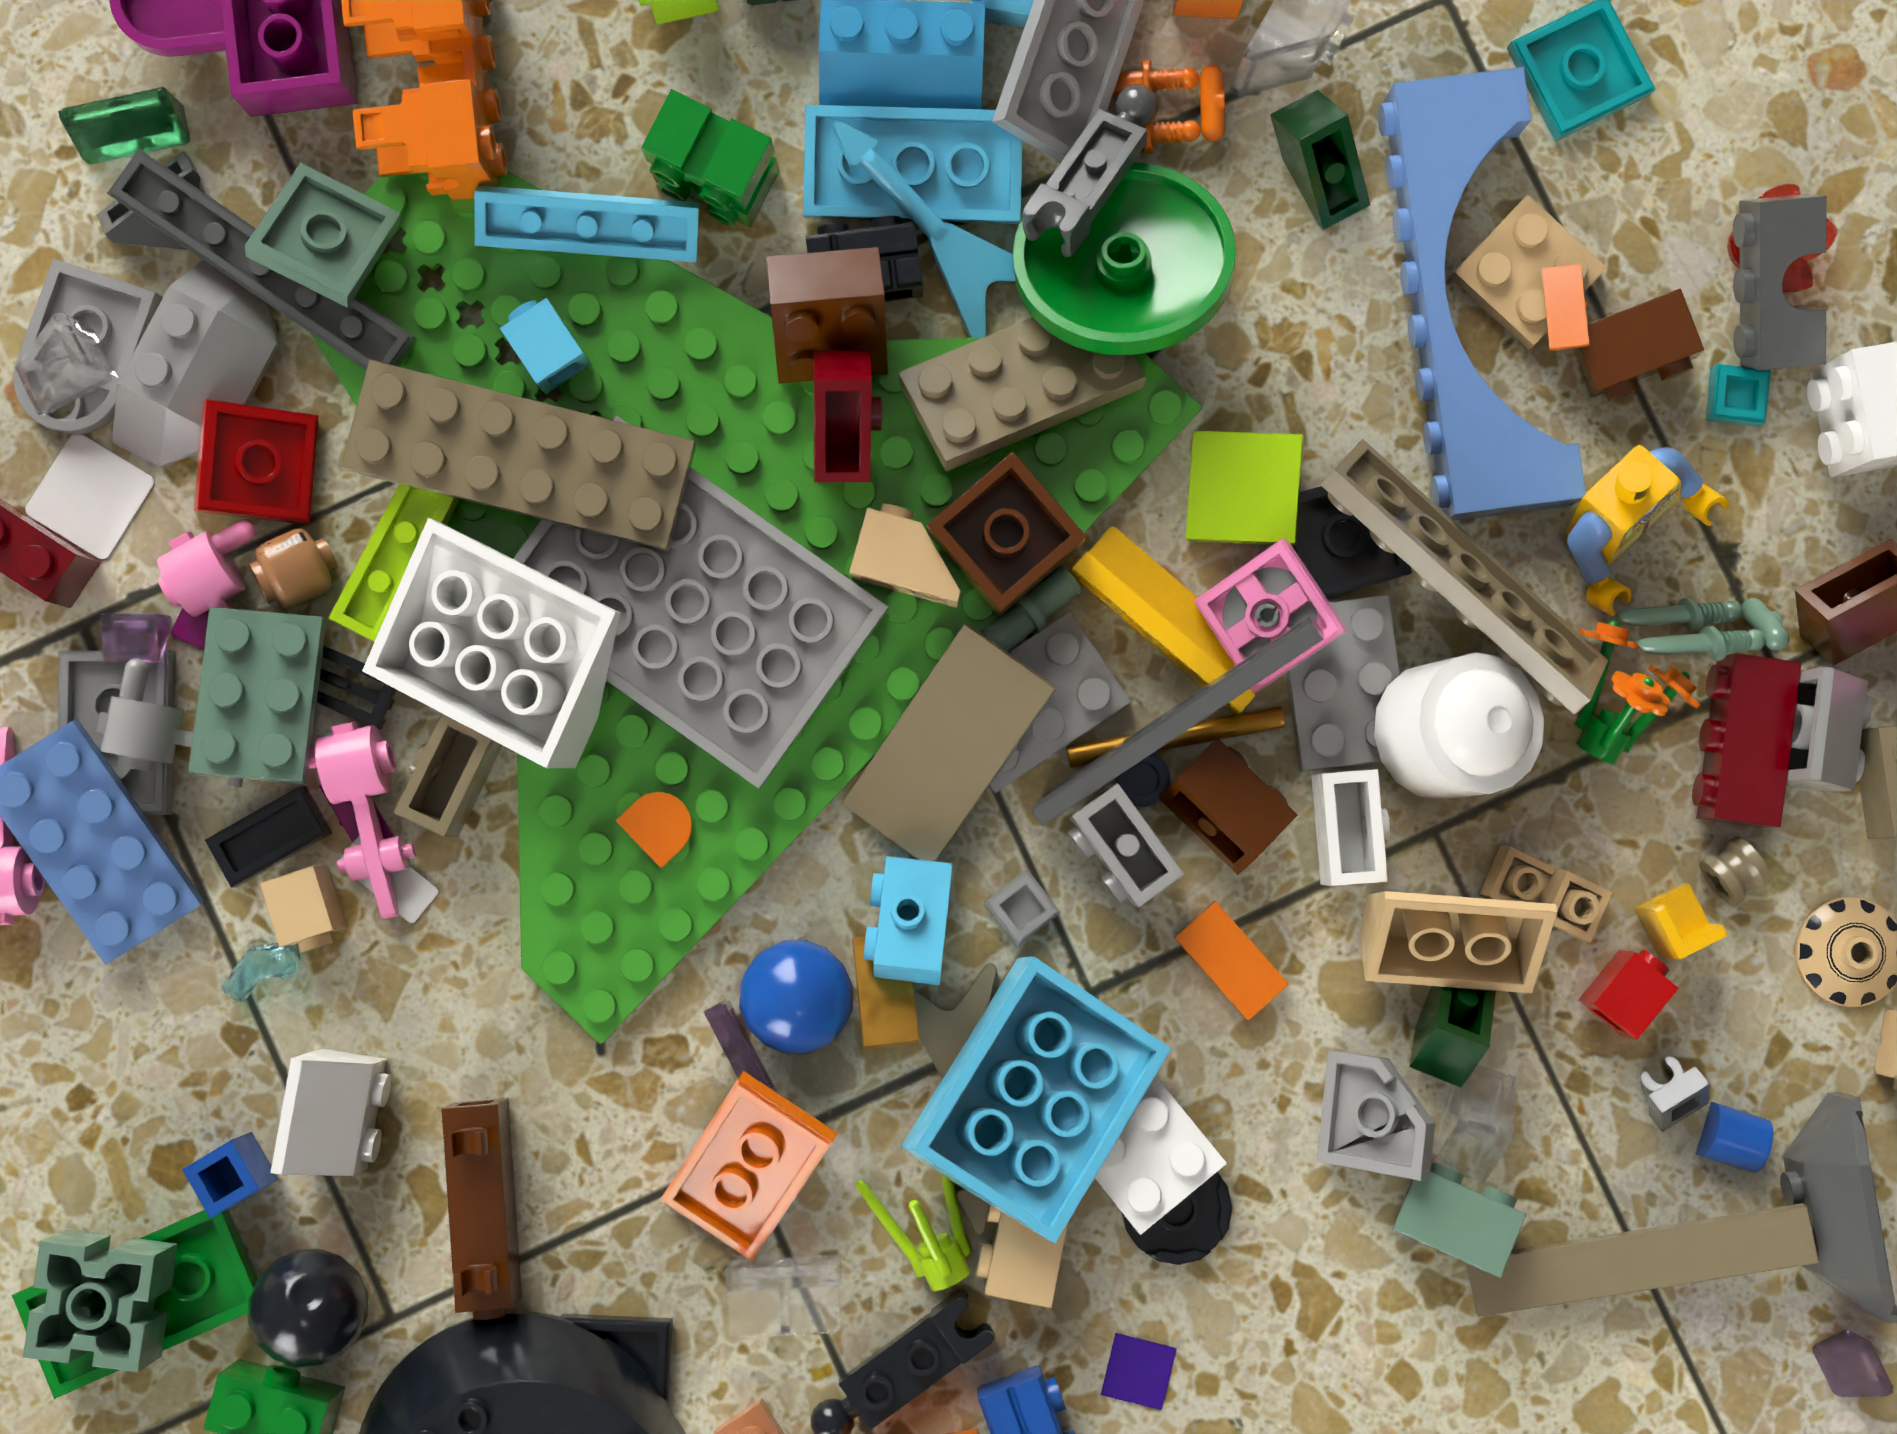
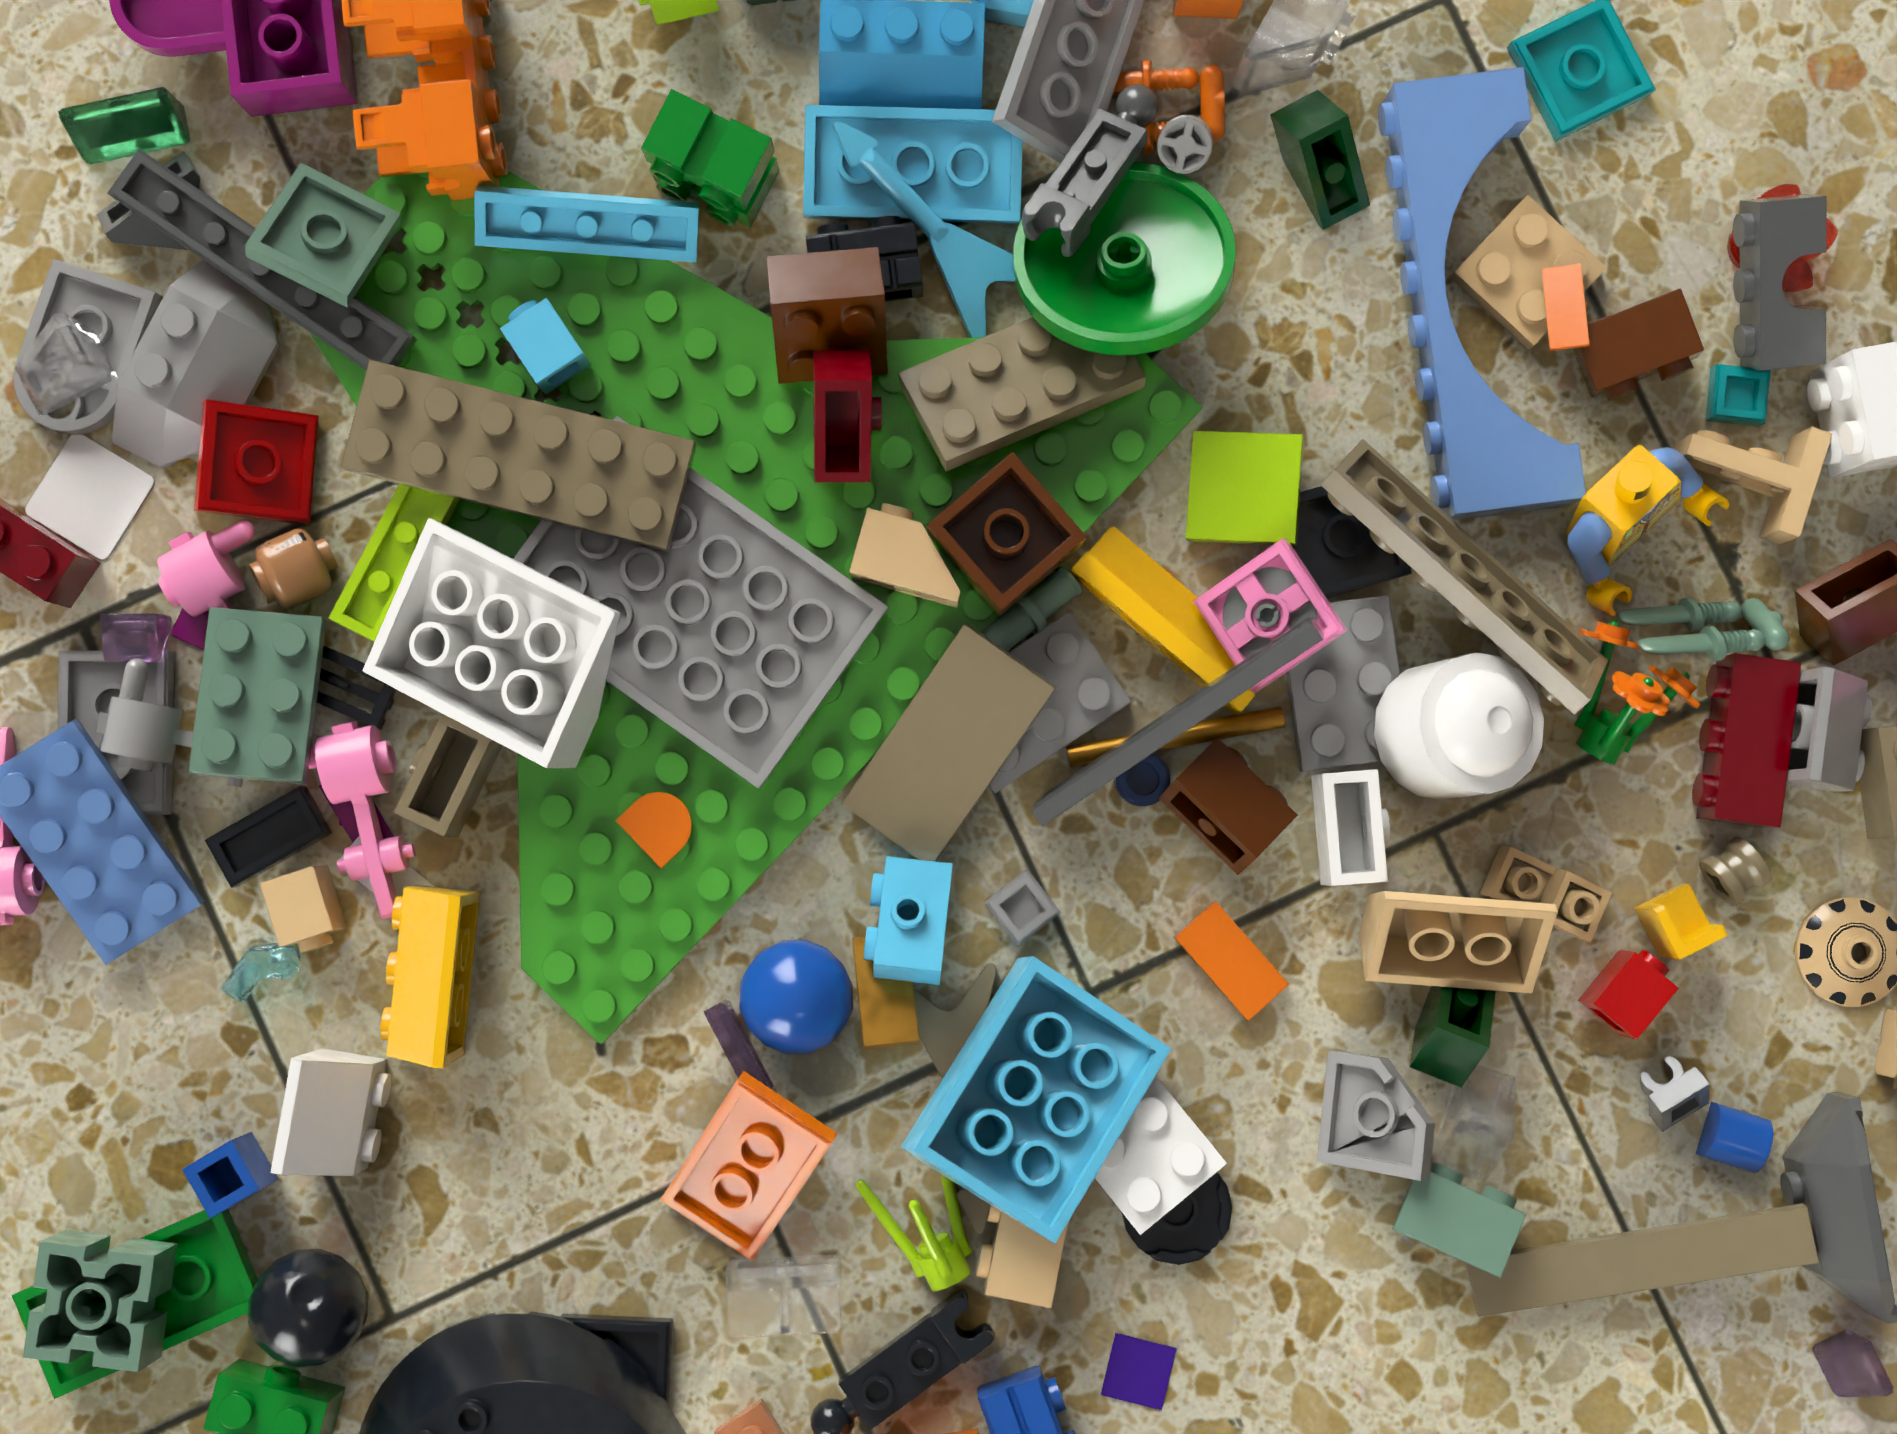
reddish brown brick [442,1098,522,1320] -> none
light grey brick [1068,783,1184,907] -> none
none -> yellow slope [380,885,481,1068]
none -> light grey wheel [1157,115,1213,174]
none -> tan bracket [1674,426,1833,545]

